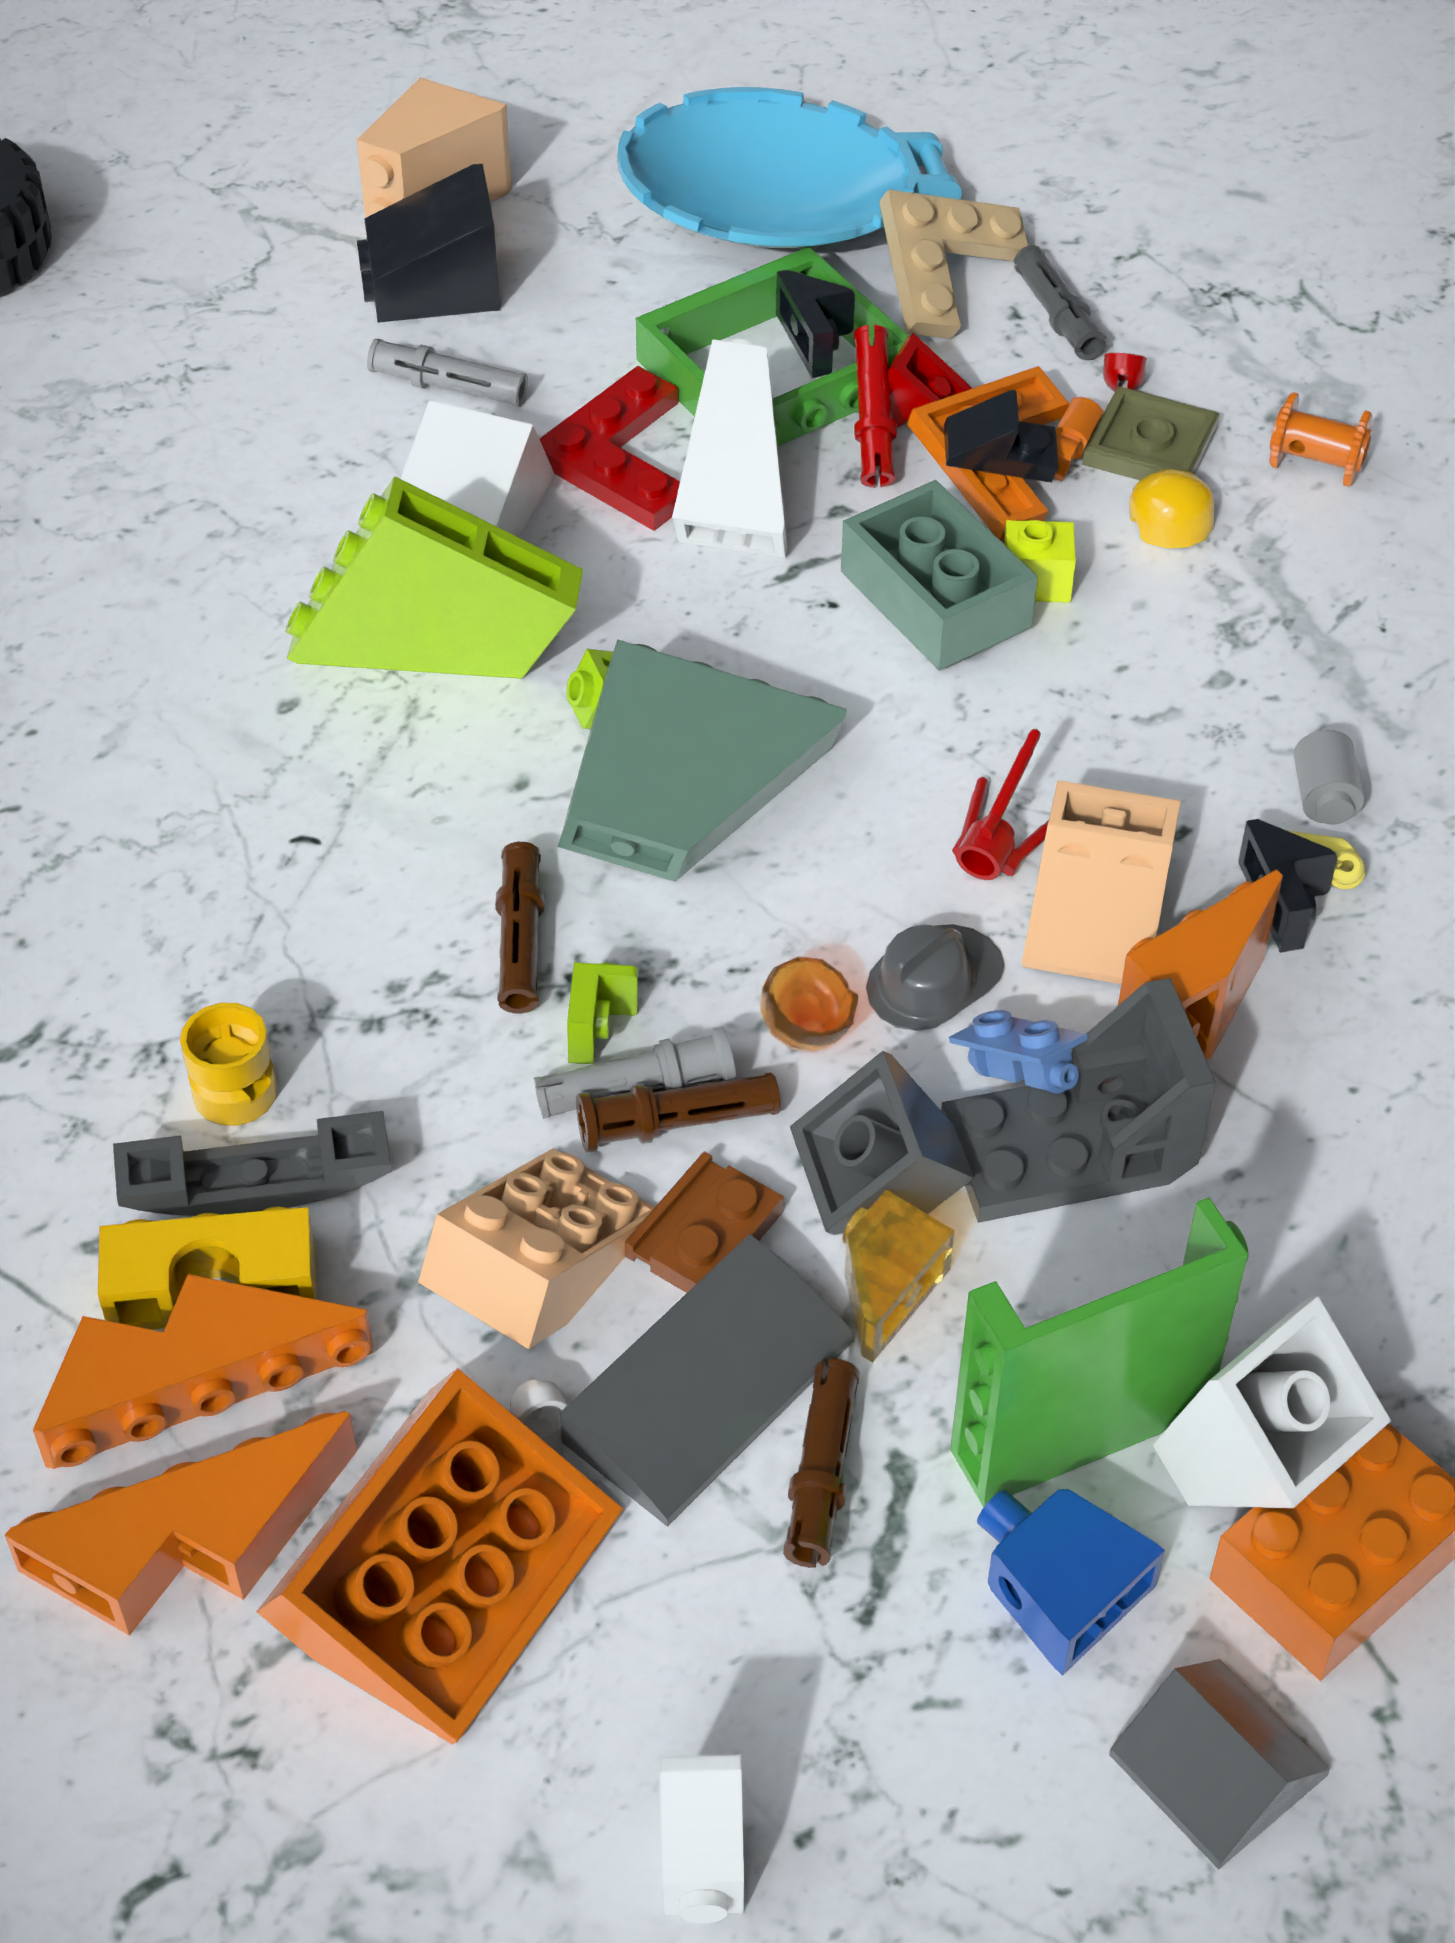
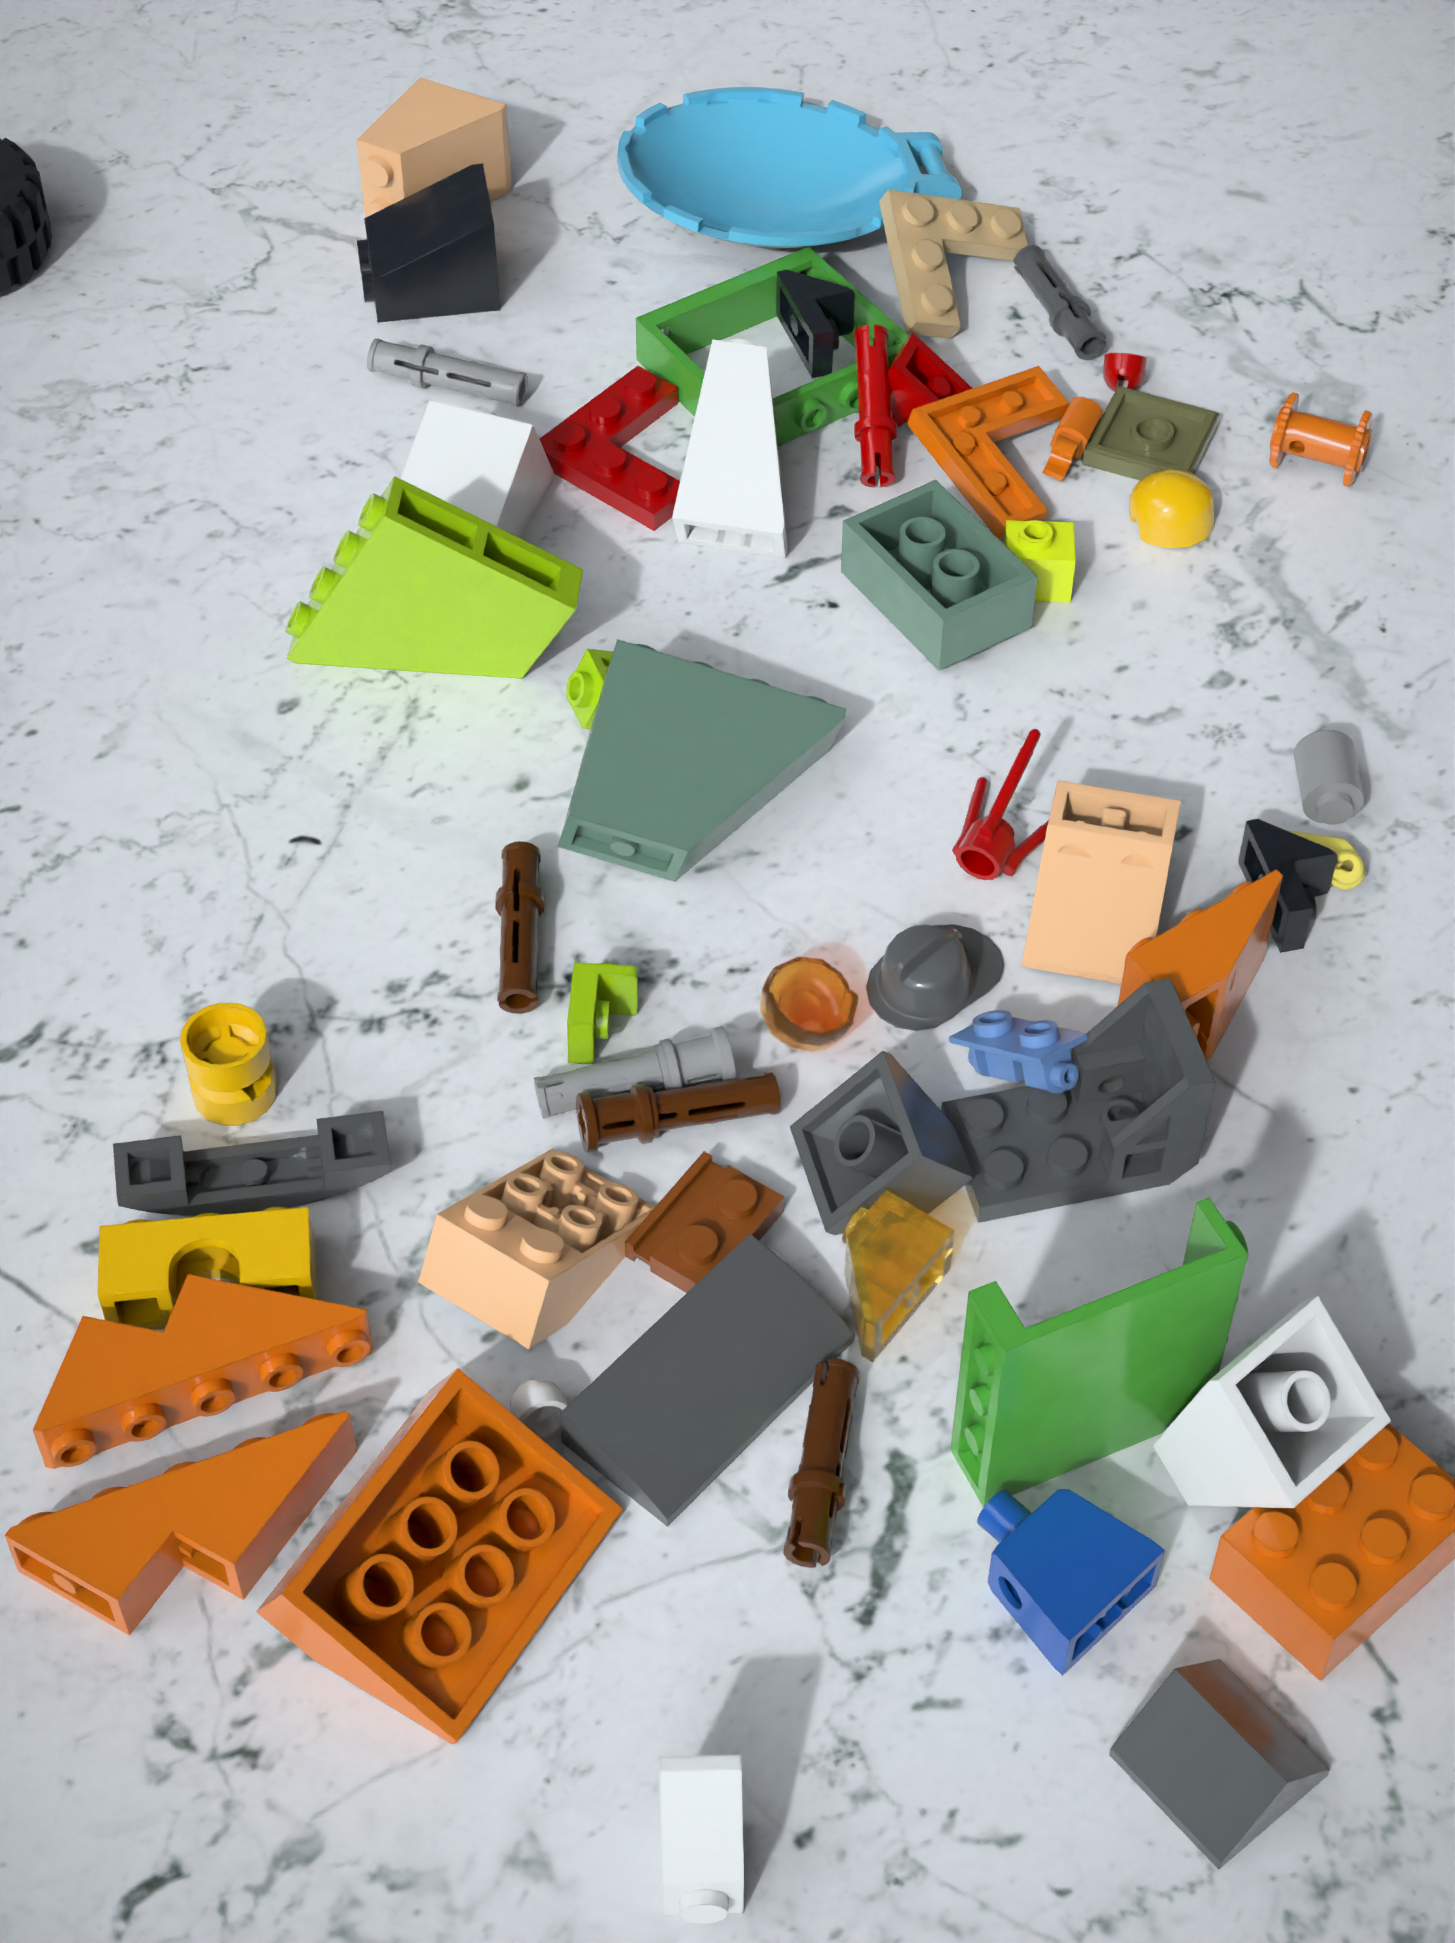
black slope [944,390,1059,483] -> none

